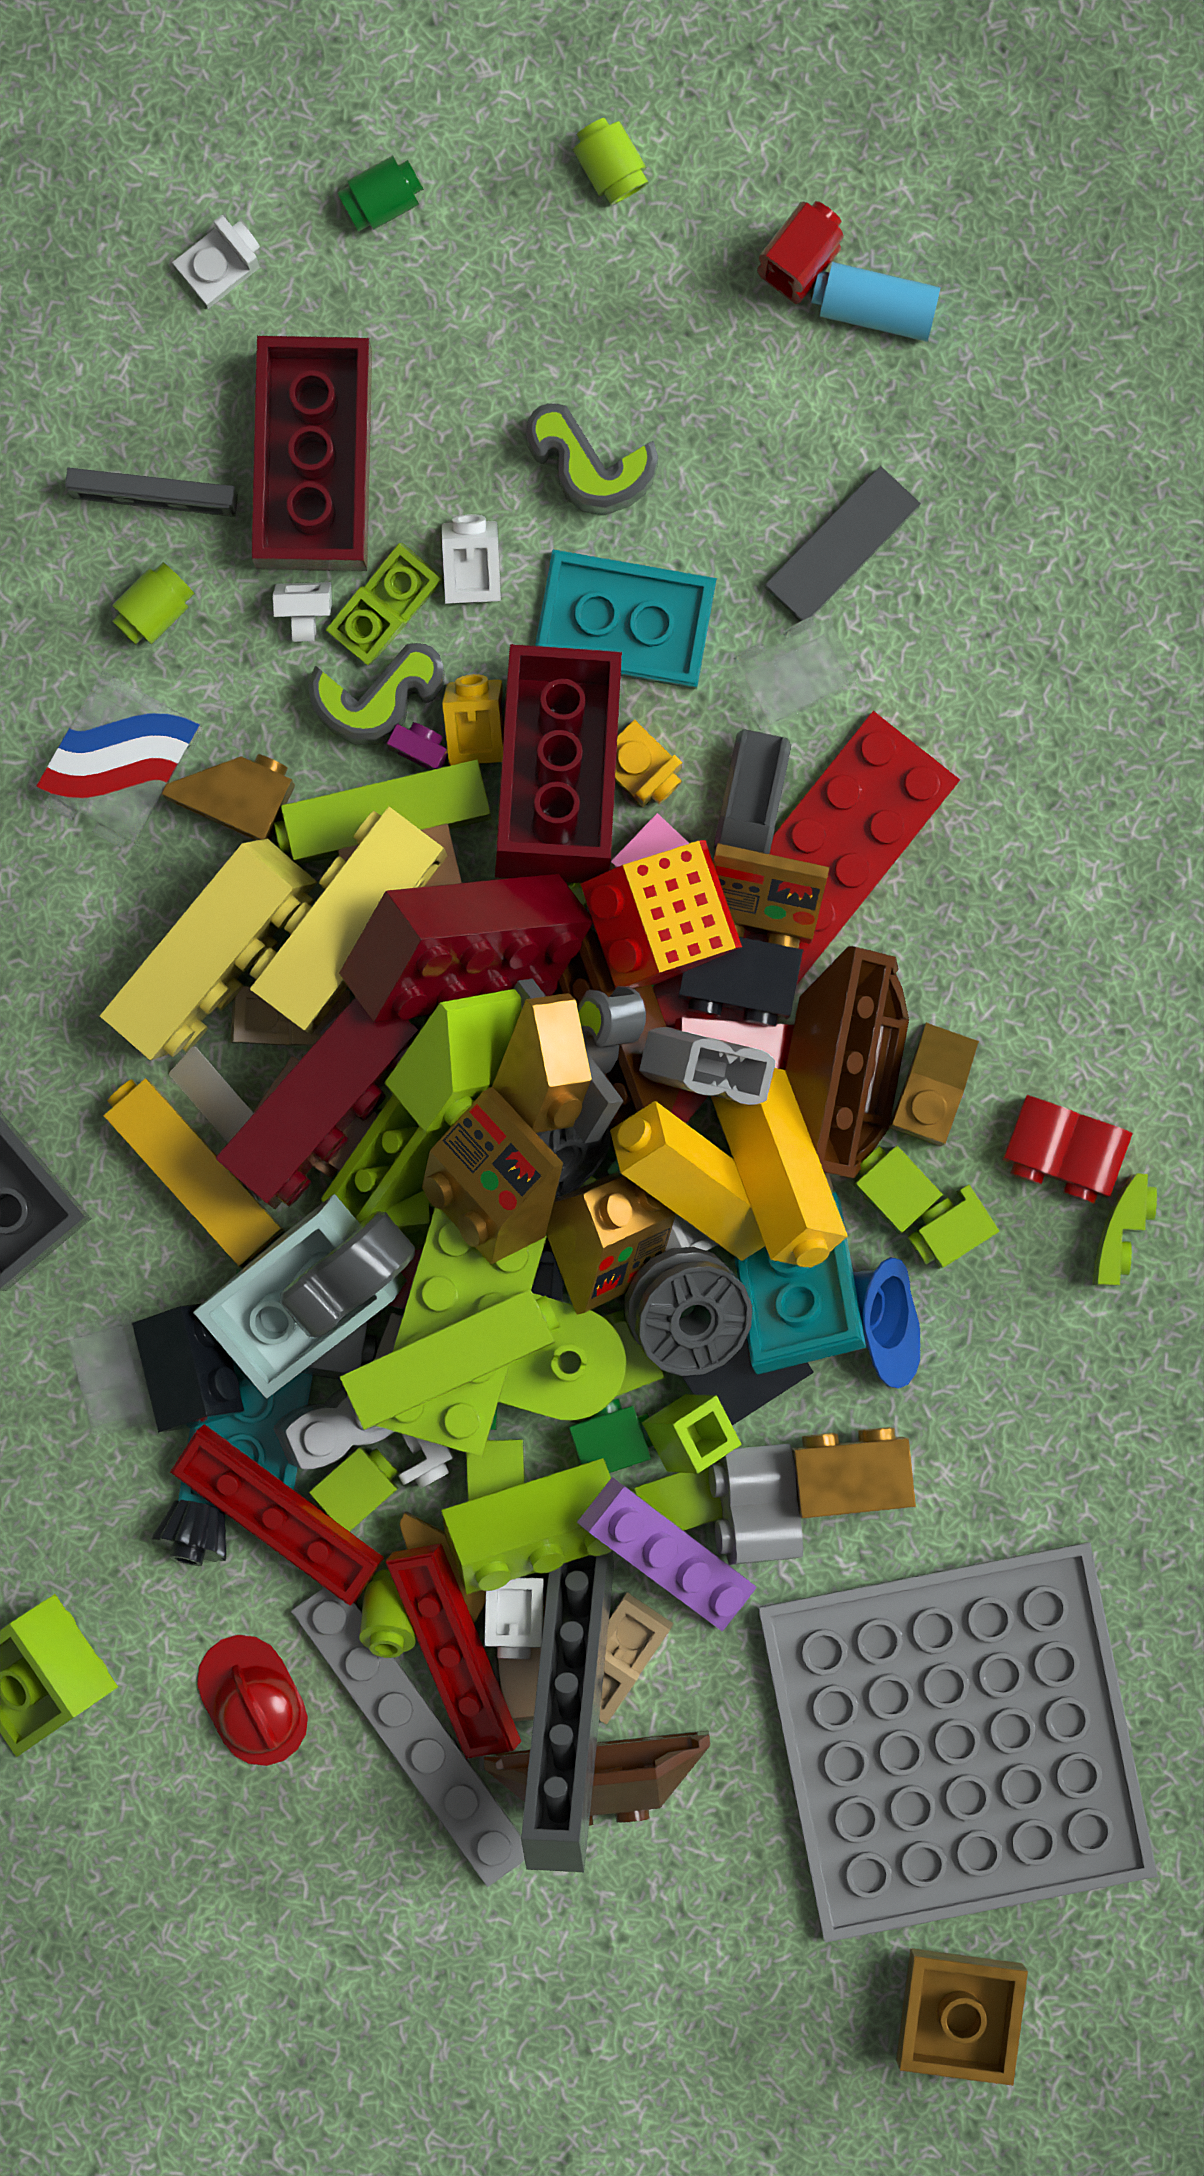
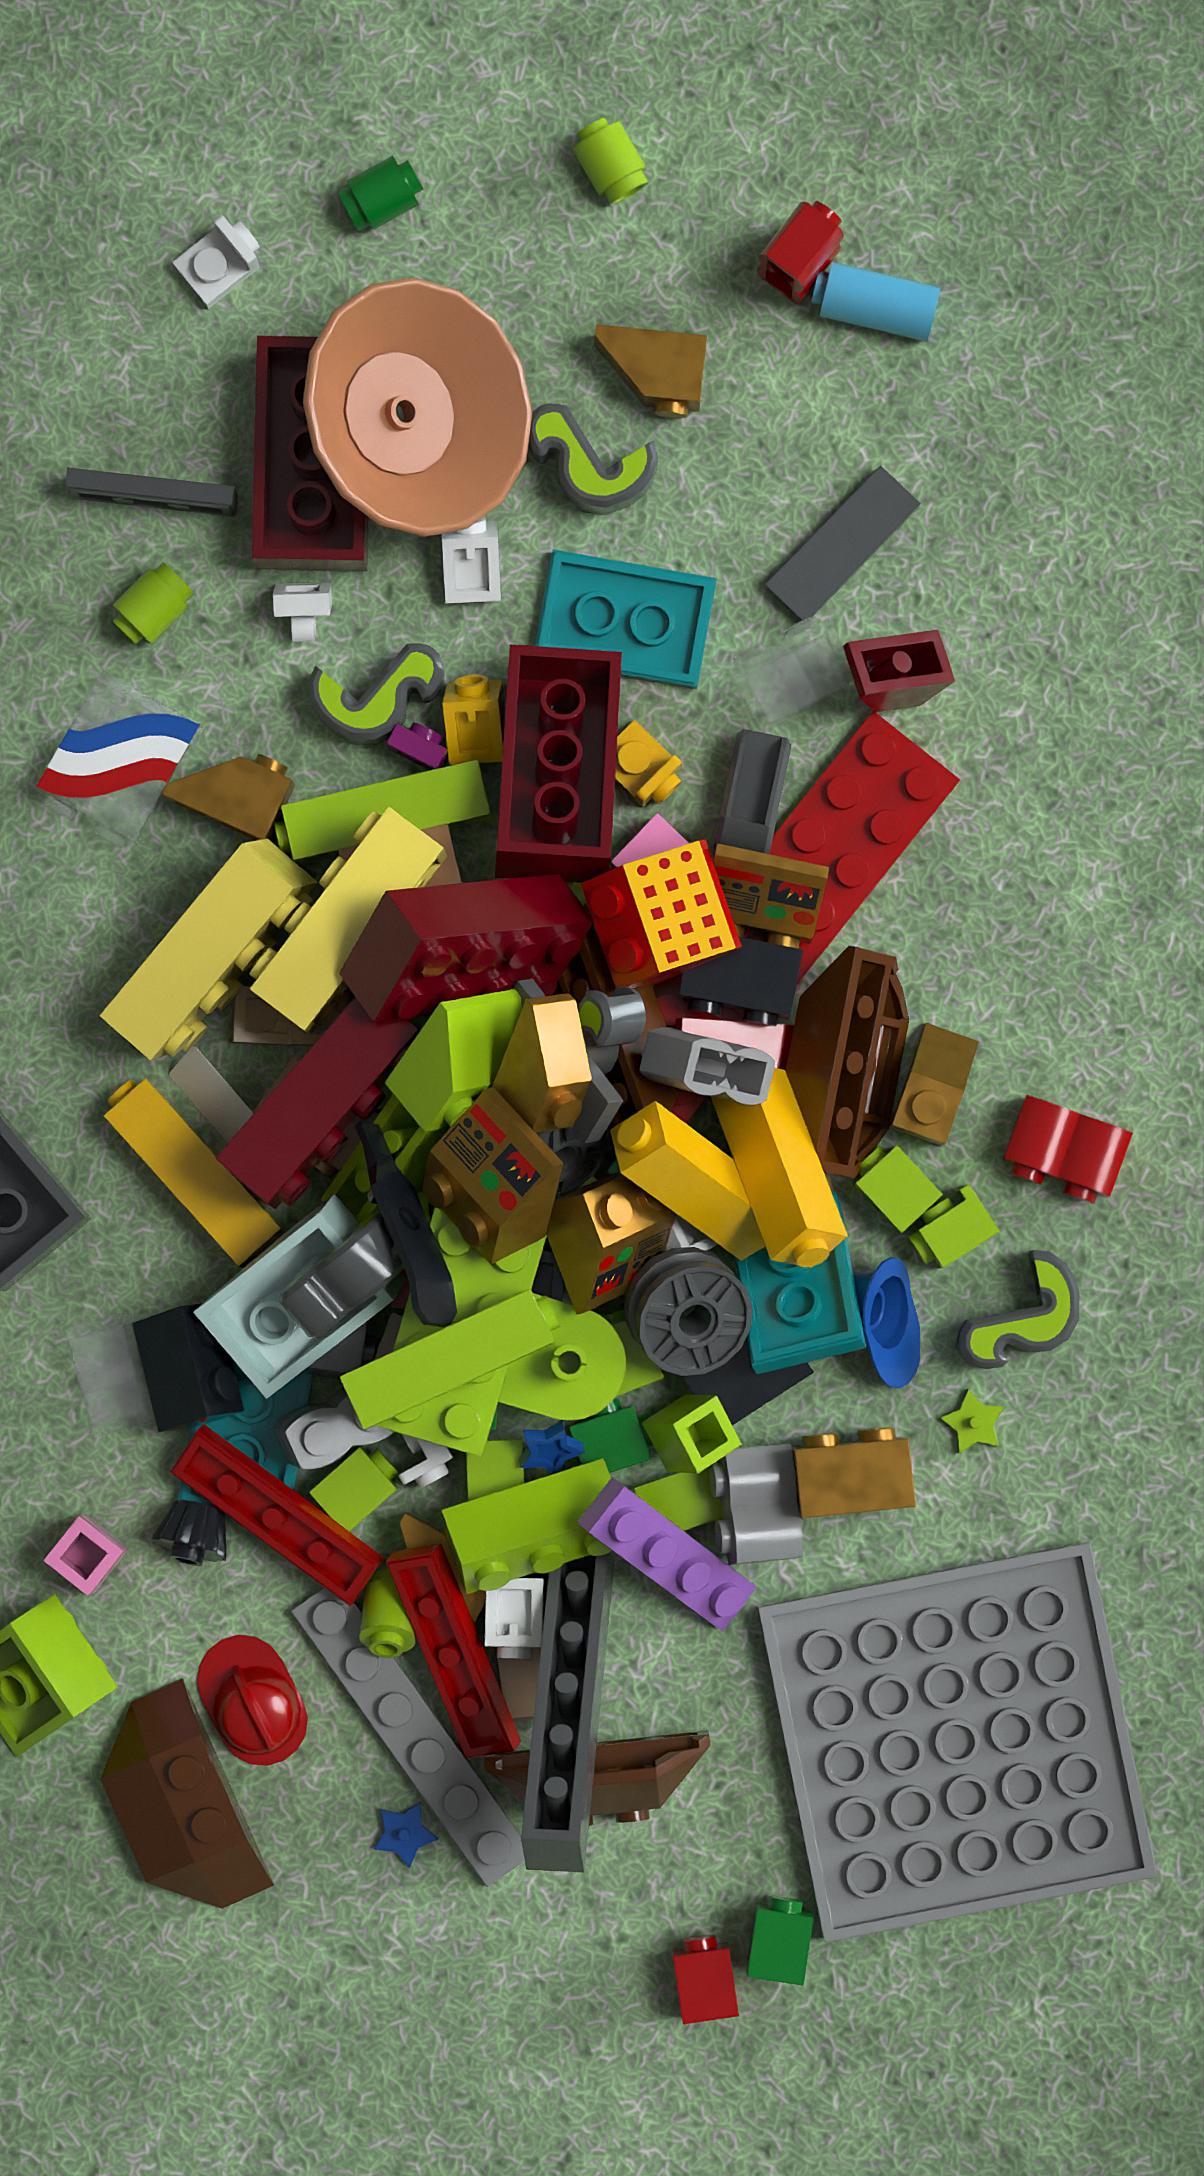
lime slope [326,543,444,666] -> none
tan slope [599,1592,674,1725] -> none
pearl gold brick [896,1948,1028,2086] -> none
lime slope [1093,1173,1157,1286] -> none
none -> bright pink brick [43,1514,129,1596]
none -> reddish brown wedge [100,1679,274,1909]
none -> nougat dish [303,277,533,537]
none -> black piece [355,1121,457,1327]
none -> blue piece [374,1802,439,1868]
none -> blue piece [519,1420,585,1474]
none -> pearl gold slope [595,324,707,419]
none -> red brick [672,1935,739,2024]
none -> green brick [746,1896,814,1986]
none -> dark red slope [843,630,955,713]
none -> lime piece [940,1389,1005,1453]
none -> animal [956,1250,1080,1369]

